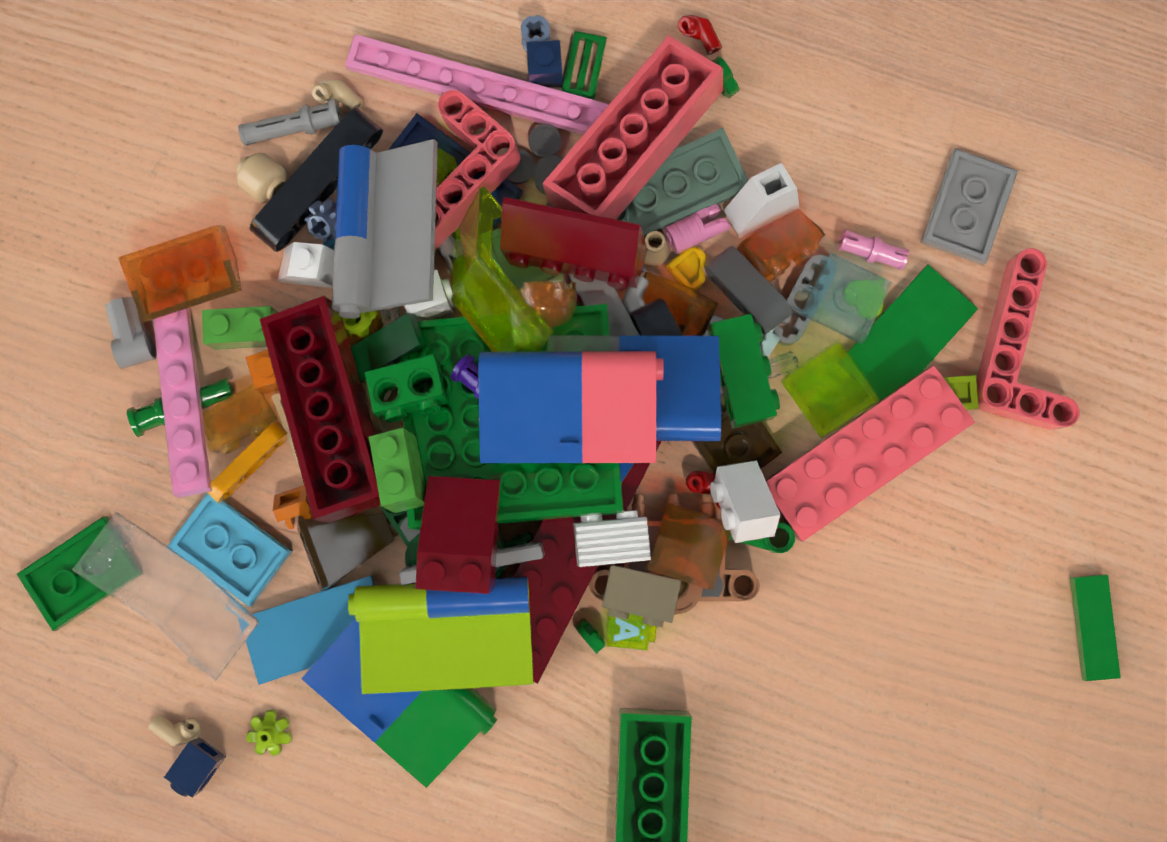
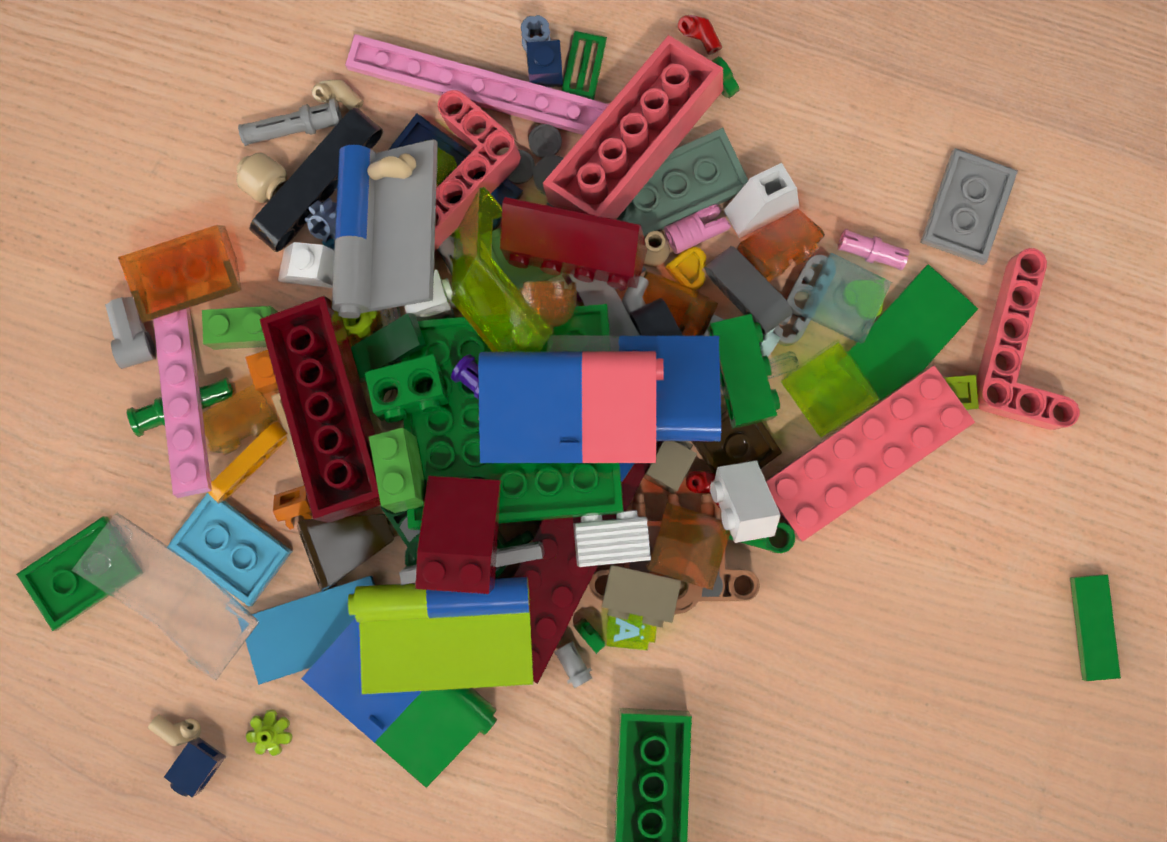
none -> tan arm [367,153,416,180]
none -> light grey pin [554,641,592,688]
none -> dark tan brick [643,441,697,494]

